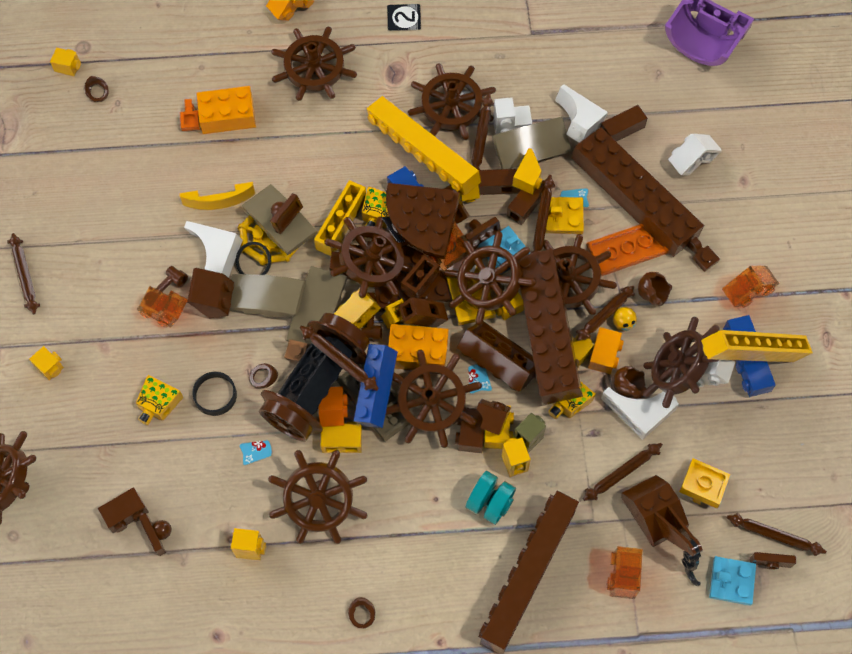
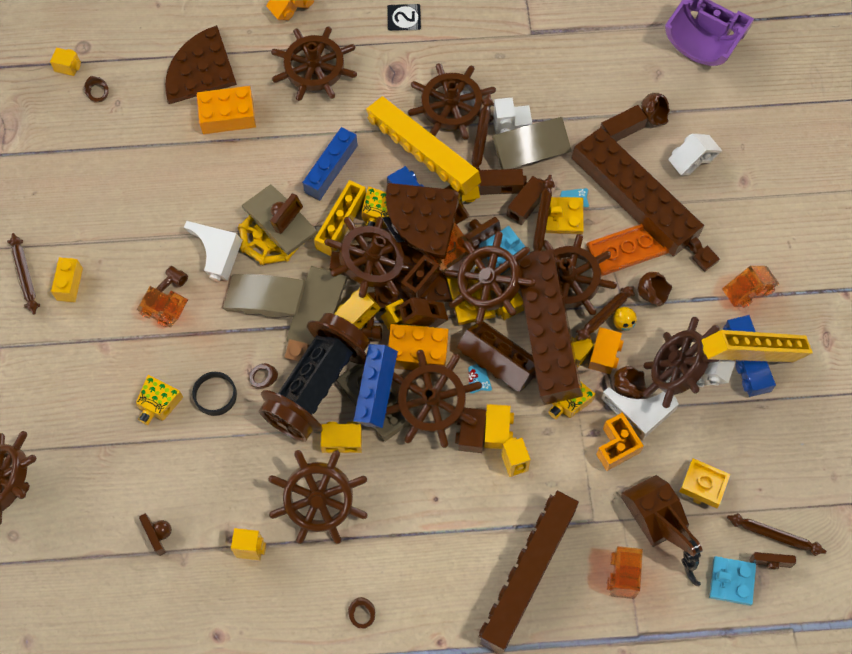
yellow brick [29,346,64,380] -> none
reddish brown brick [98,487,149,533] -> none
yellow slope [179,182,255,210] -> none
orange plate [180,99,200,131] -> none
reddish brown slope [187,268,234,319] -> none
black piece [235,242,271,275] -> none
medium azure sticker [240,440,272,465] -> none
reddish brown wheel [300,325,379,391] -> none
orange piece [319,386,348,427] -> none
teal wheel [465,470,517,525] -> none
reddish brown brick [476,399,511,435] -> none
yellow slope [512,148,543,195] -> none
olive piece [513,413,546,453] -> none
white arch [555,85,608,143] -> none
reddish brown wheel [583,443,663,501] -> none
none -> yellow brick [51,257,83,302]
none -> reddish brown plate [165,25,237,104]
none -> blue brick [302,127,358,201]
none -> light orange brick [596,412,644,471]
none -> reddish brown hair [641,93,670,126]

